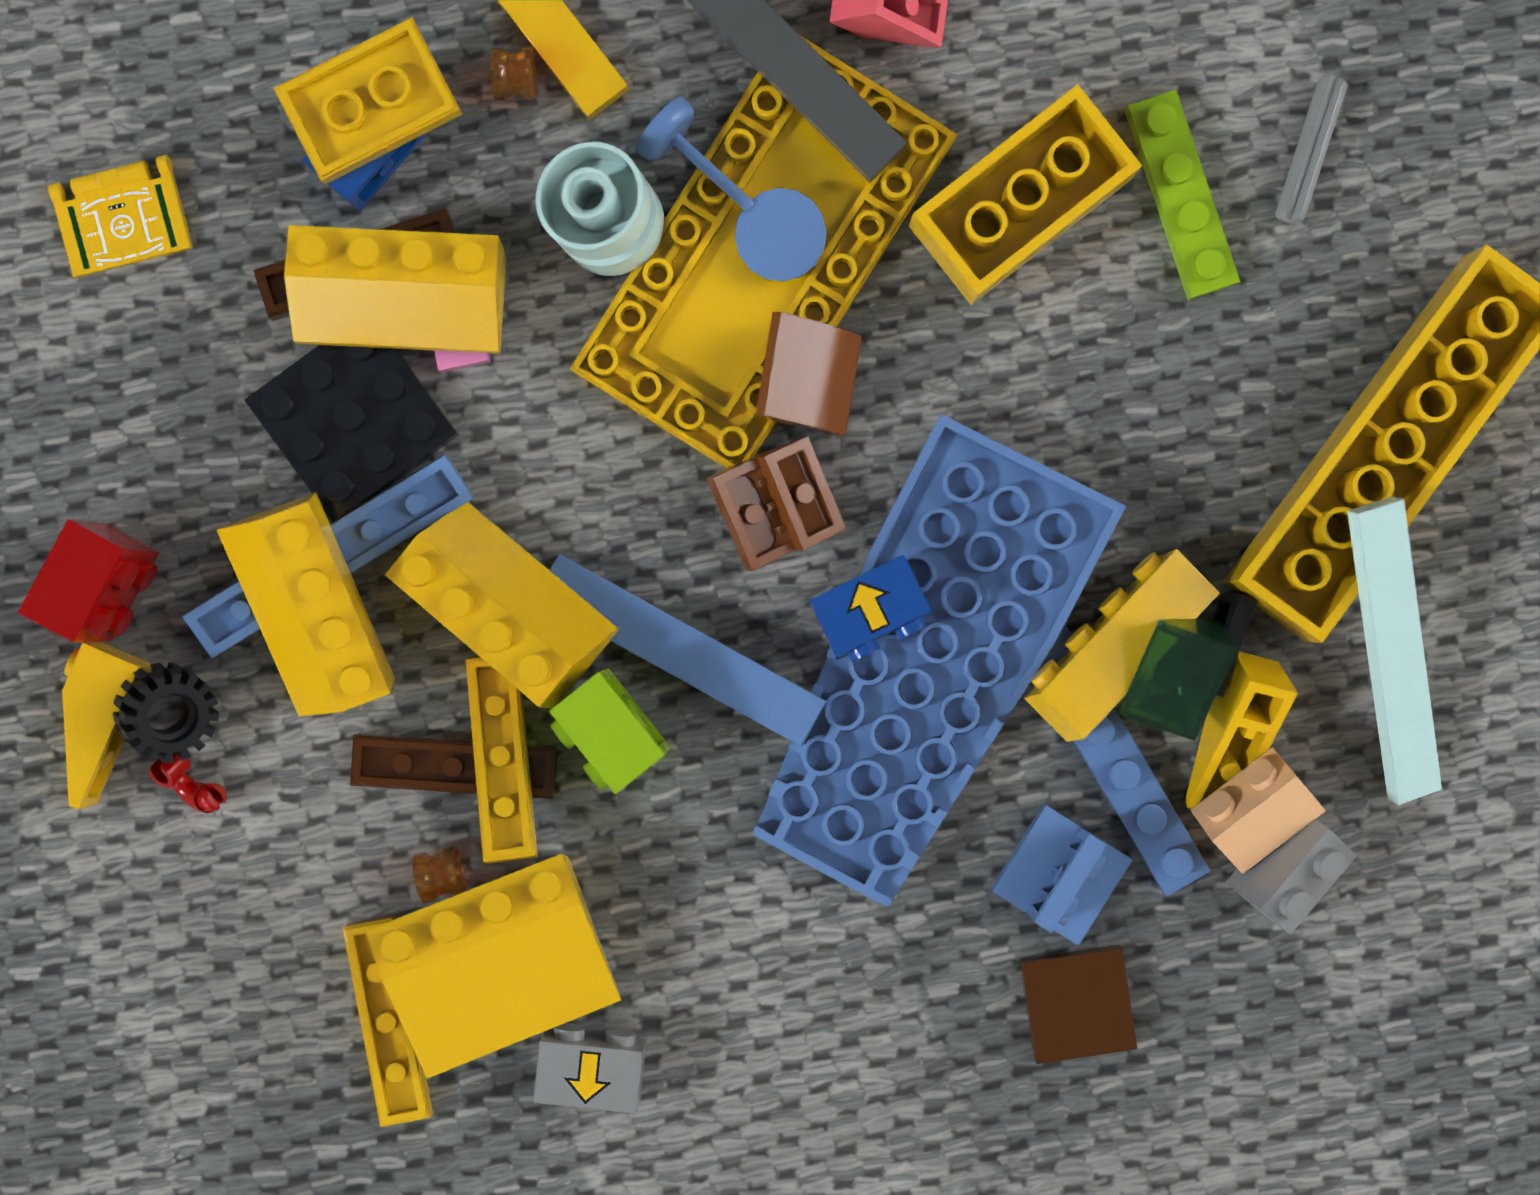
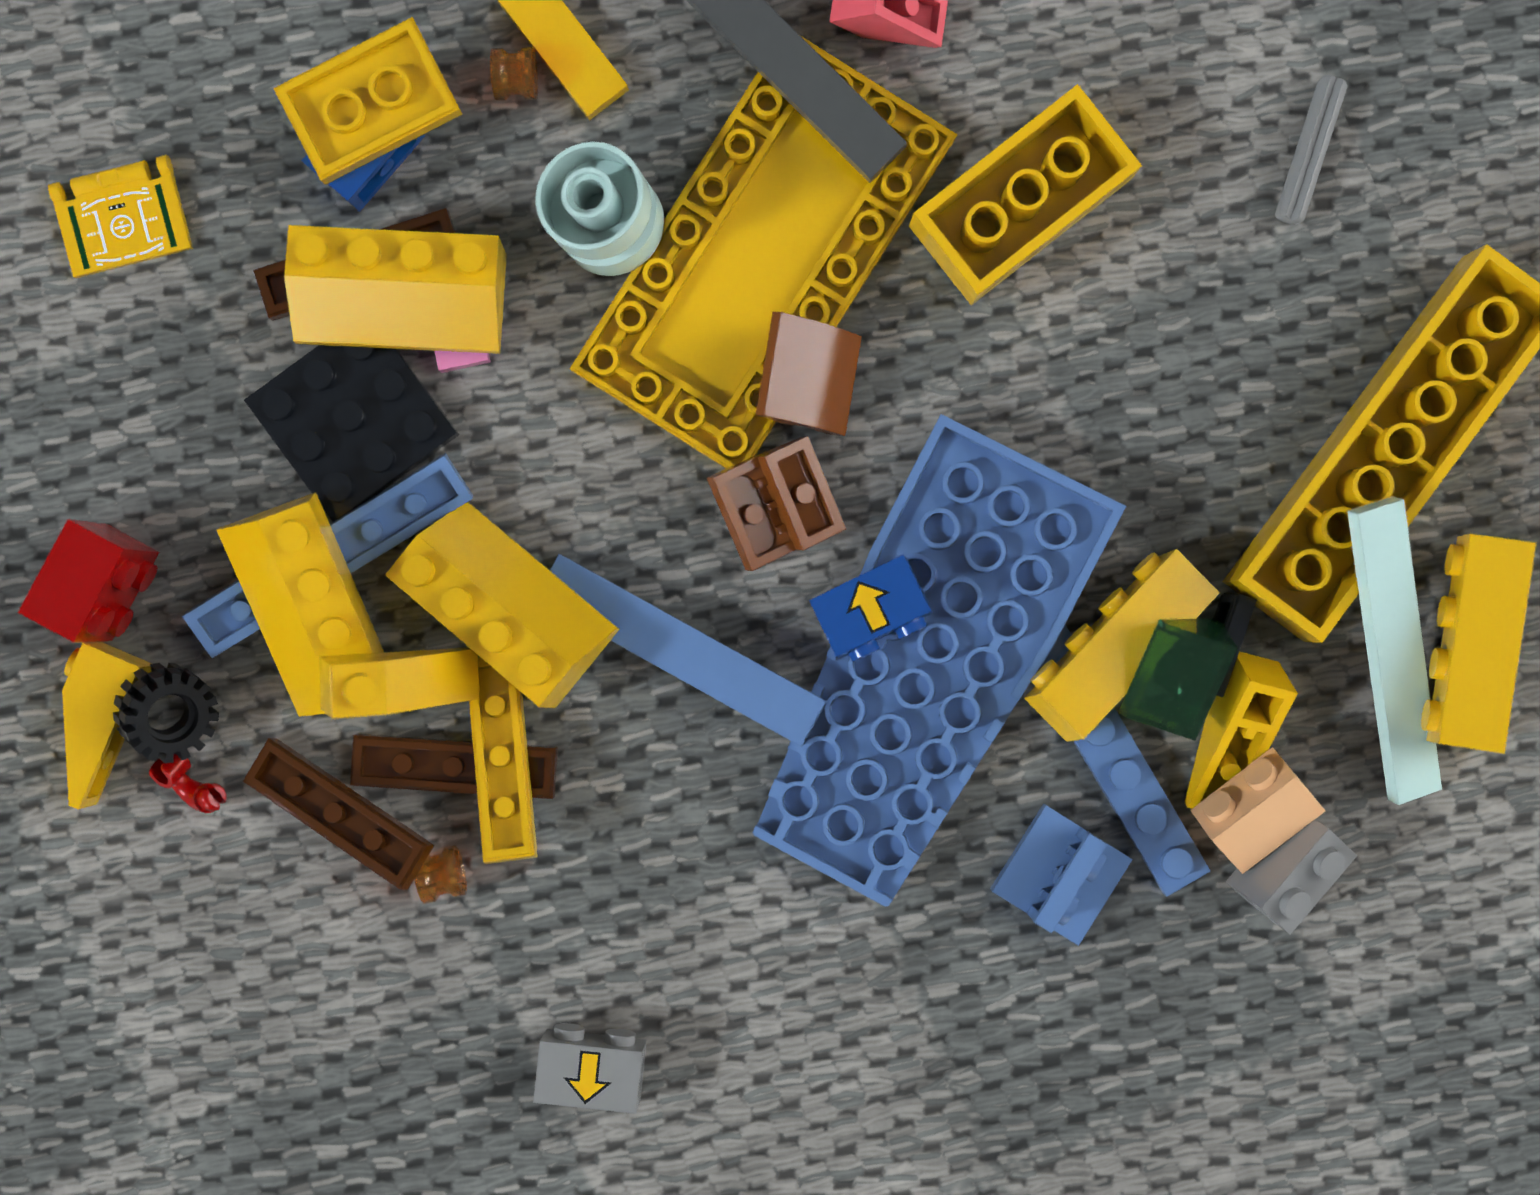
yellow tile [342,915,433,1127] -> none
yellow slope [365,854,622,1079] -> none
lime brick [549,668,671,794] -> none
medium blue piece [635,96,827,282] -> none
reddish brown tile [1019,945,1137,1064] -> none
lime plate [1124,89,1240,301] -> none
none -> reddish brown tile [243,738,435,890]
none -> yellow slope [319,647,479,719]
none -> yellow slope [1421,534,1536,754]

